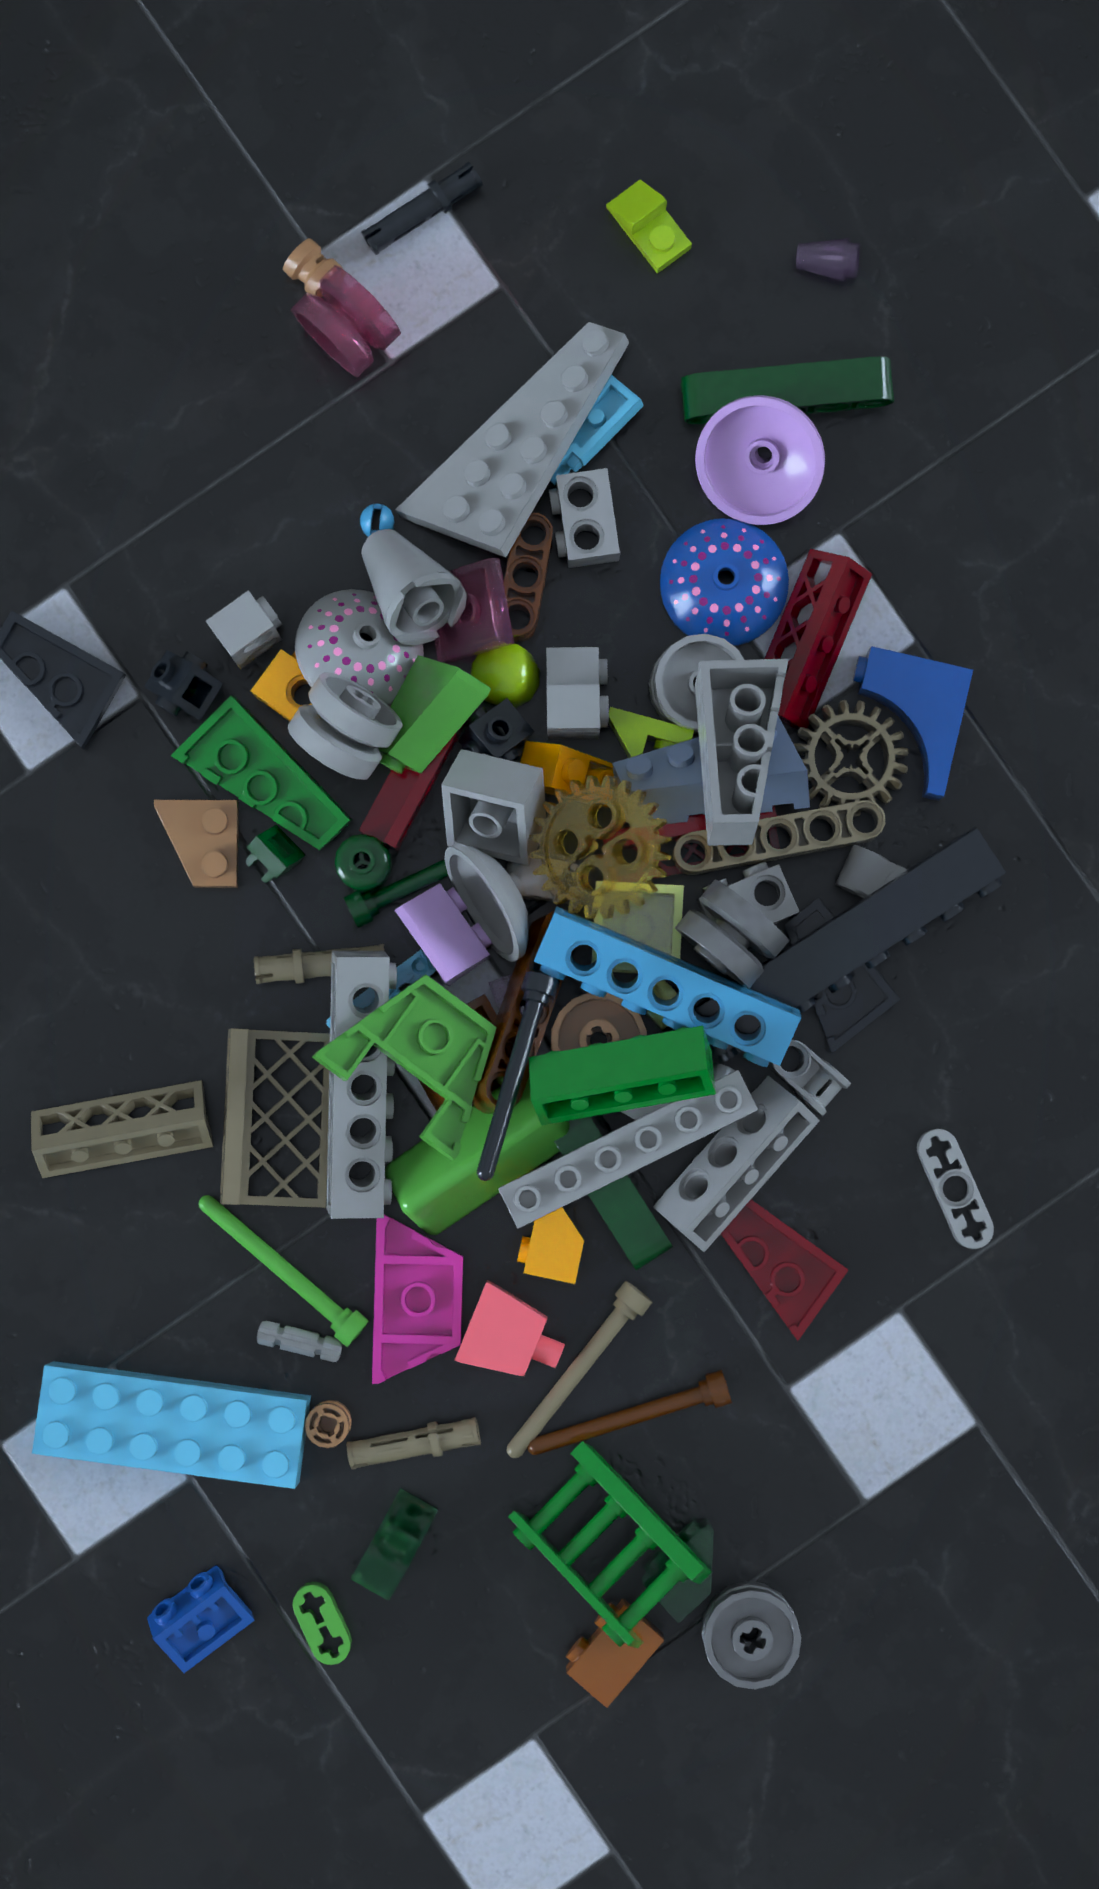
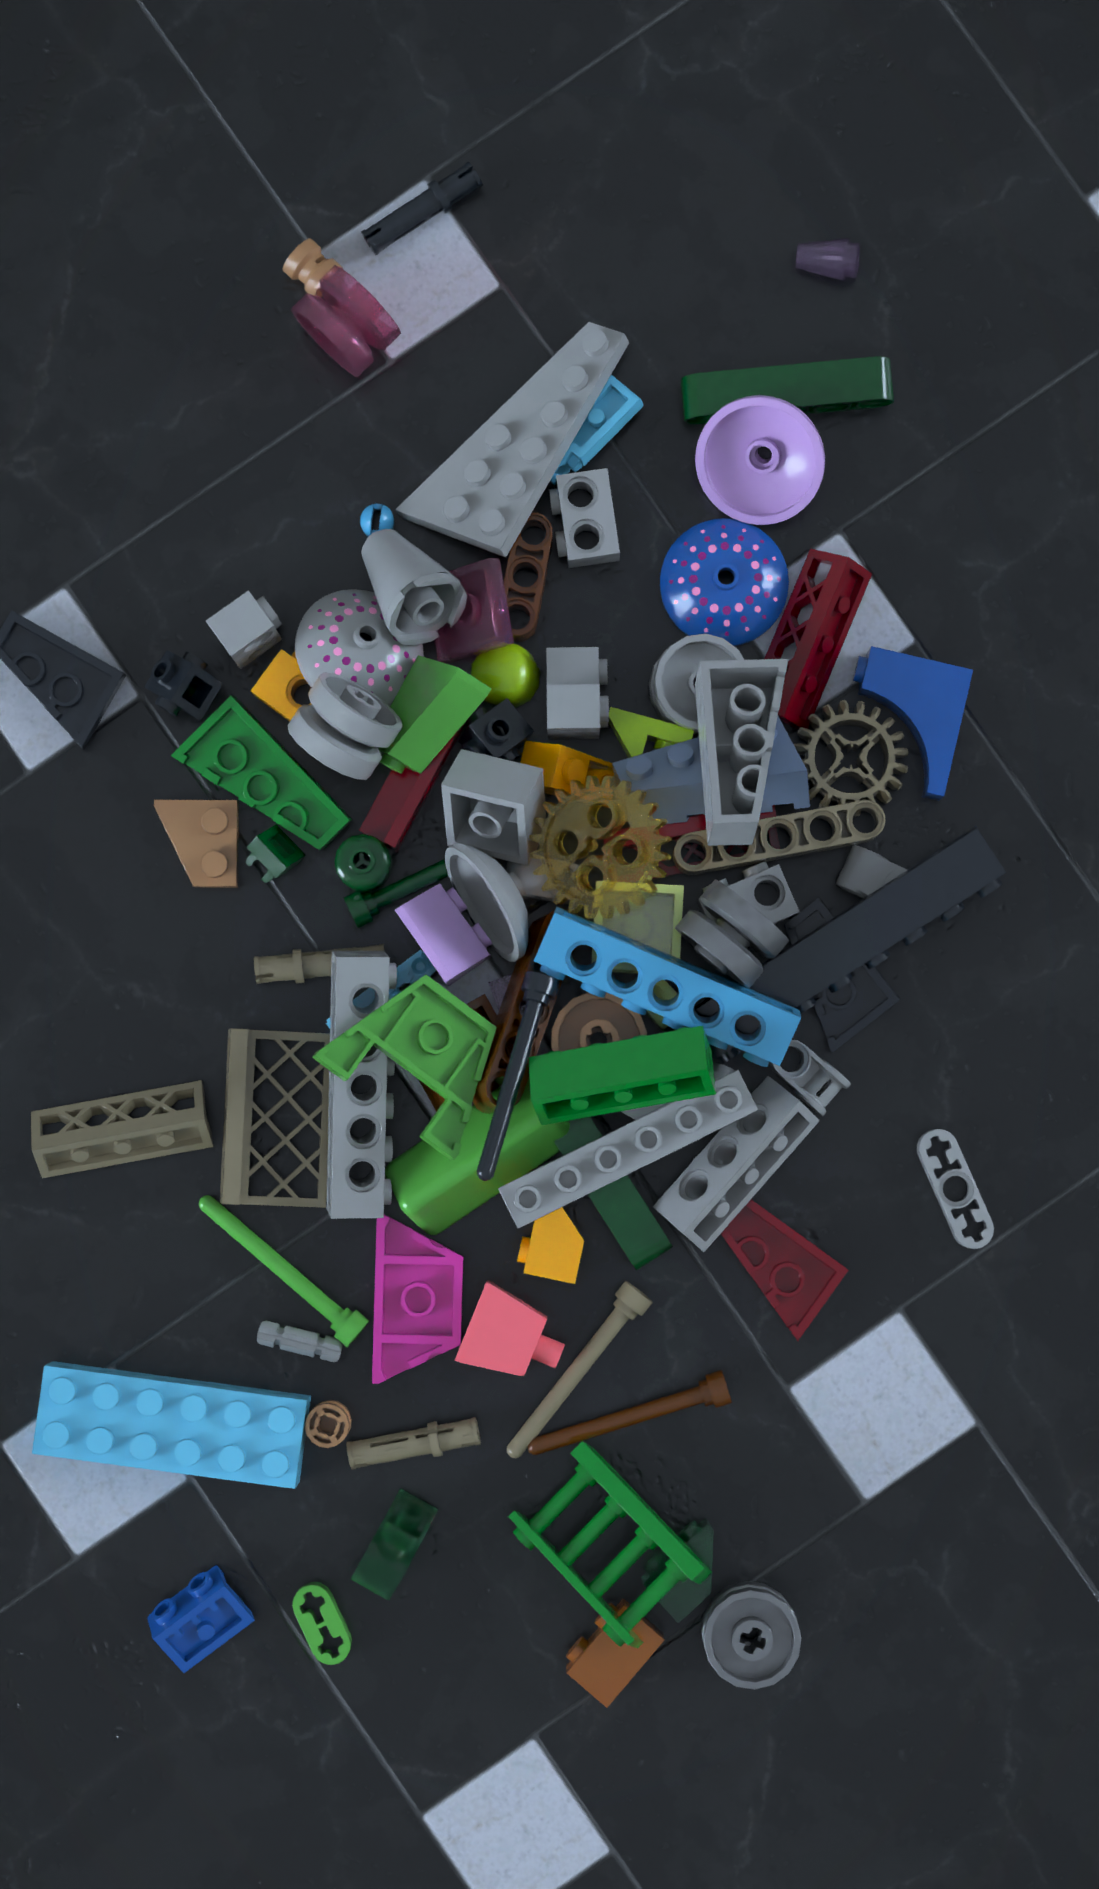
lime slope [606,180,692,274] -> none

